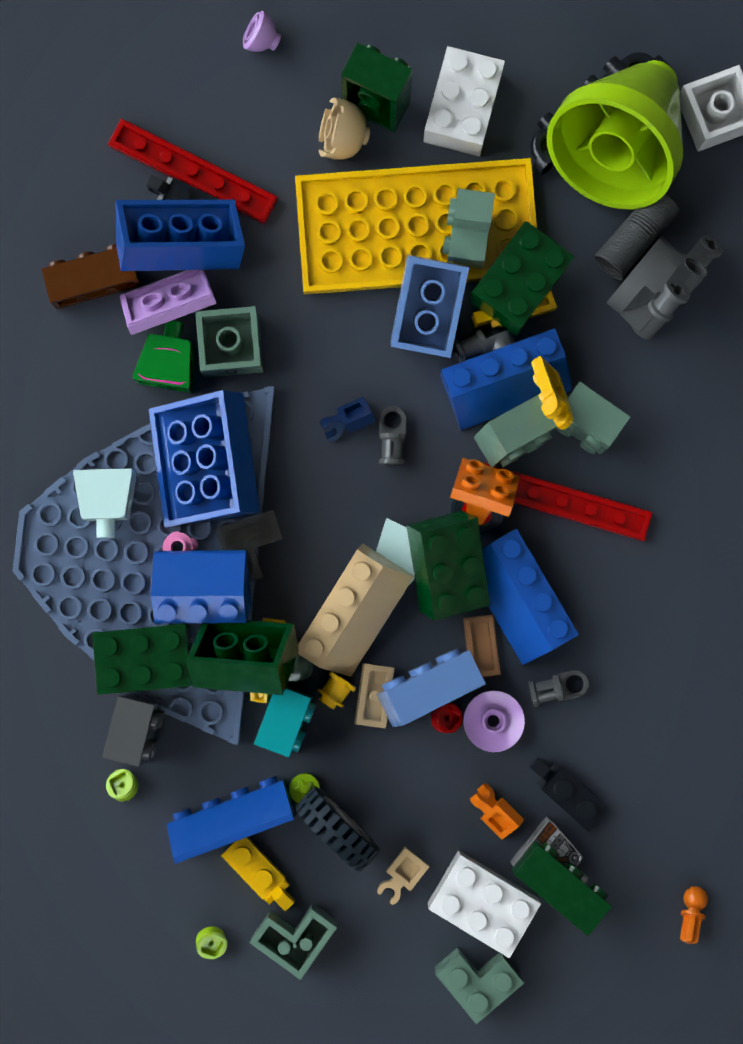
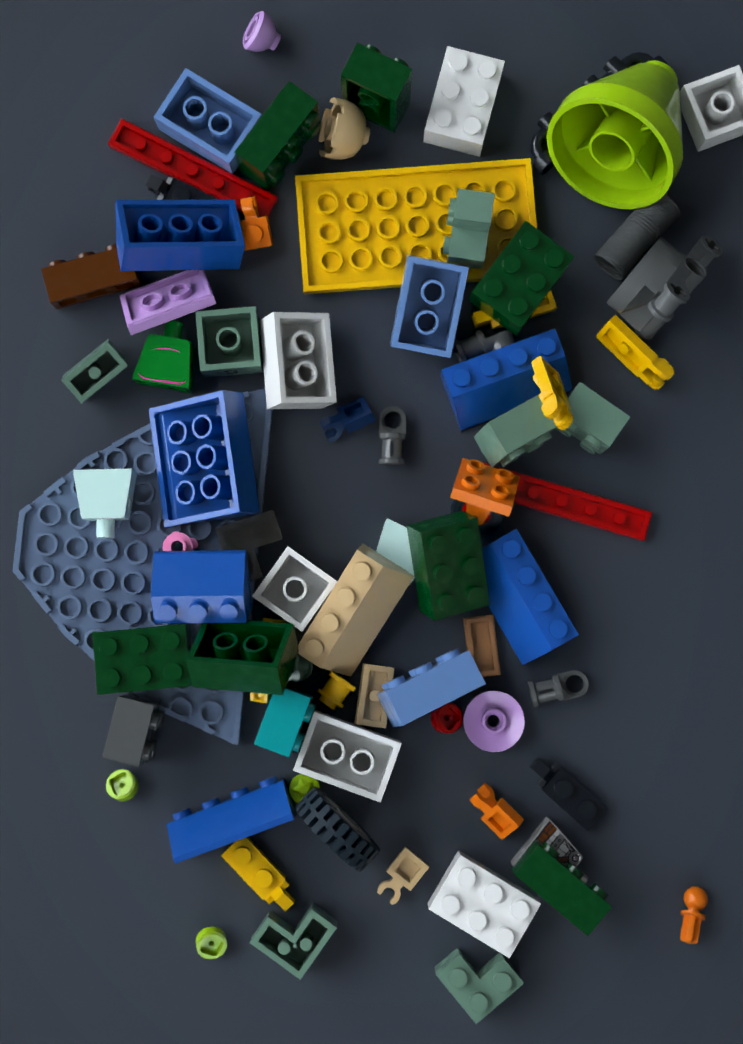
none -> sand green brick [61,338,128,404]
none -> medium blue brick [154,68,262,174]
none -> dark green brick [234,81,321,191]
none -> orange plate [240,196,274,251]
none -> white brick [252,546,337,632]
none -> white brick [259,312,337,409]
none -> white brick [293,710,402,803]
none -> yellow hinge [596,314,675,390]

